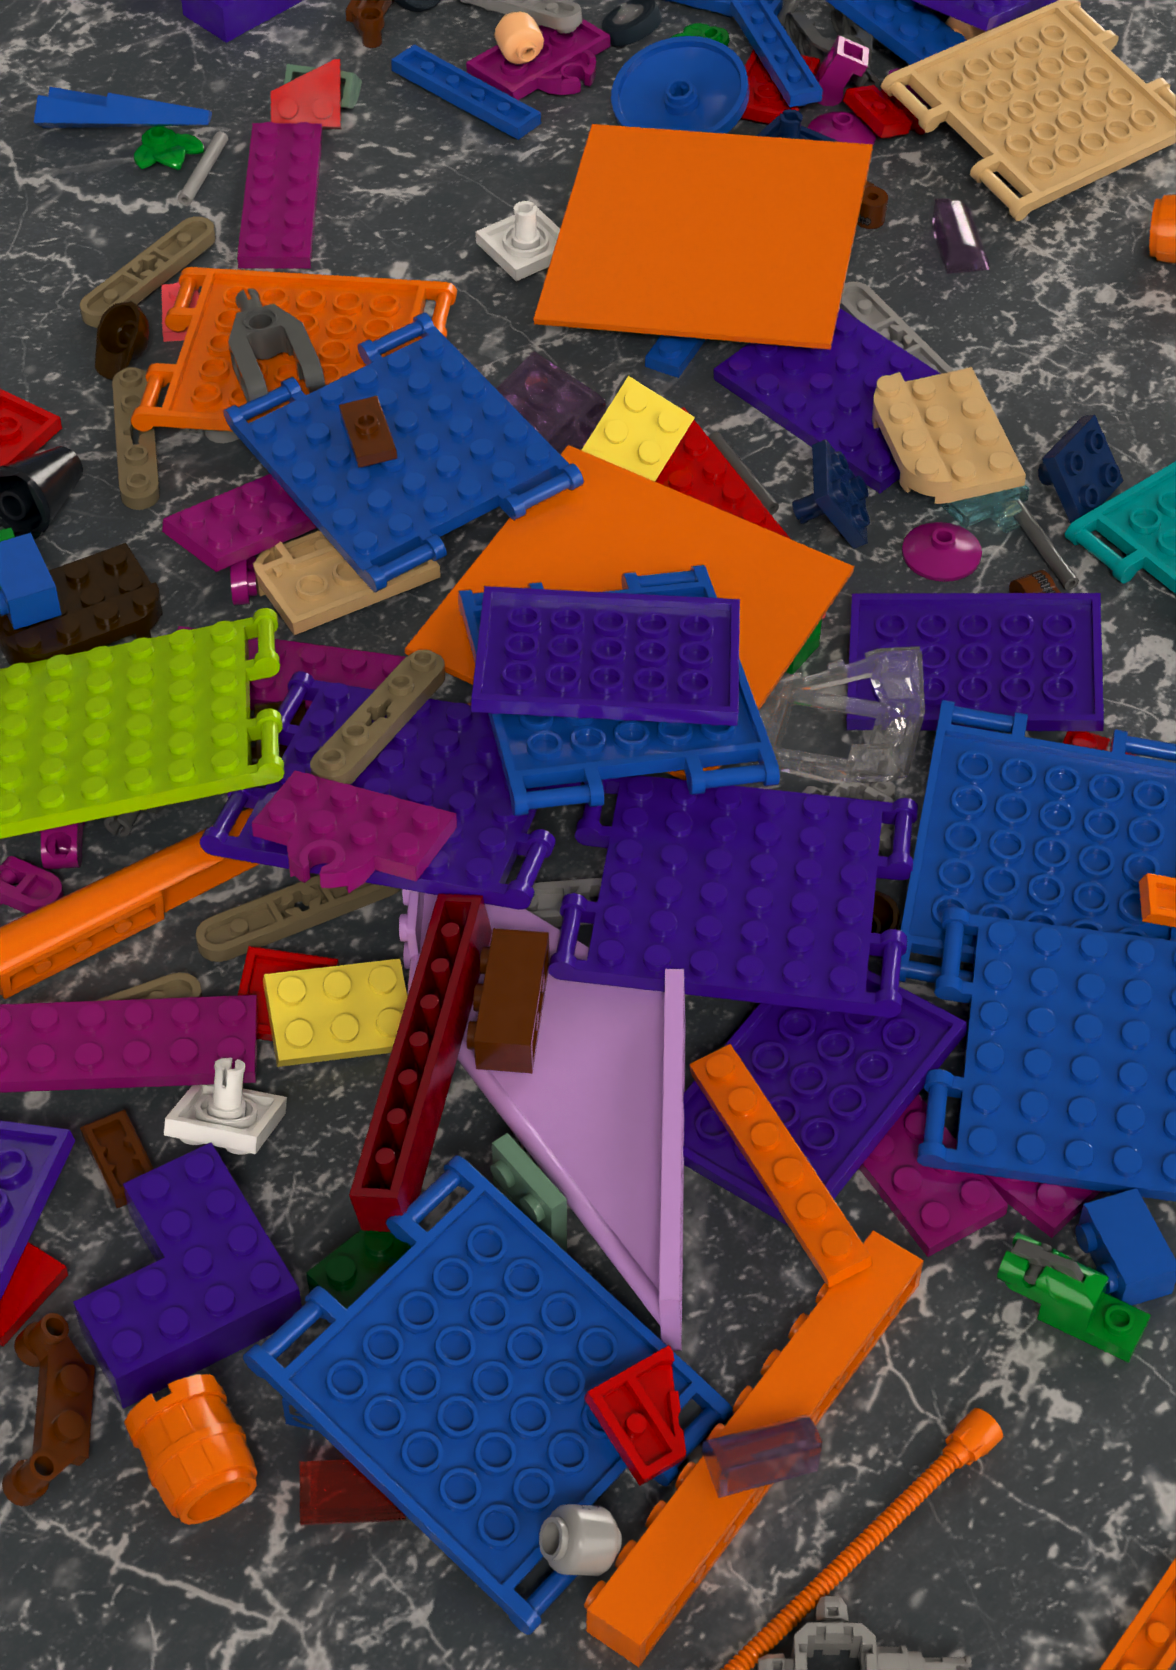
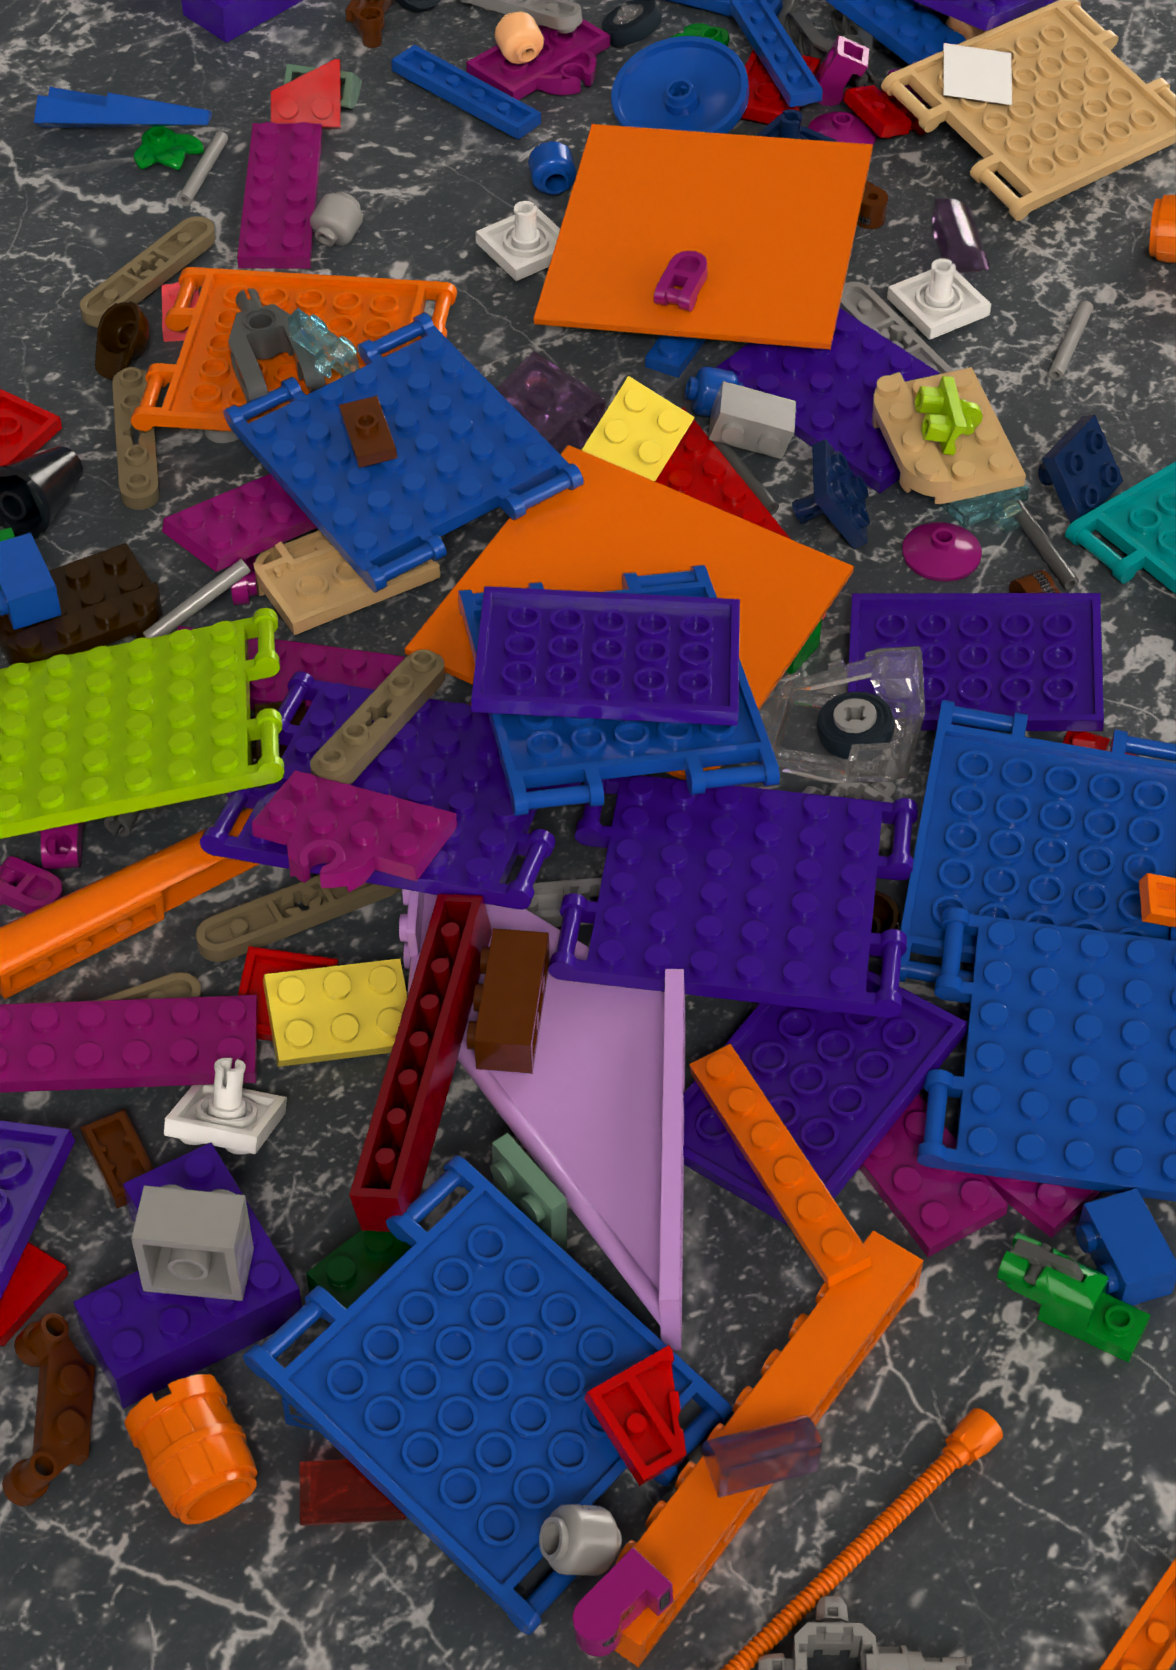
none -> light grey brick [131,1185,254,1301]
none -> light grey piece [143,559,251,638]
none -> clear light blue plate [288,308,360,379]
none -> light grey head [310,191,363,247]
none -> blue head [528,141,577,195]
none -> magenta leg [572,1547,673,1657]
none -> magenta plate [654,251,708,311]
none -> blue head [685,366,743,418]
none -> light grey brick [709,381,796,459]
none -> black wheel [817,691,895,760]
none -> white plate [887,258,991,340]
none -> lime hips [914,376,983,455]
none -> white sticker [944,43,1012,105]
none -> light grey piece [1048,301,1093,381]

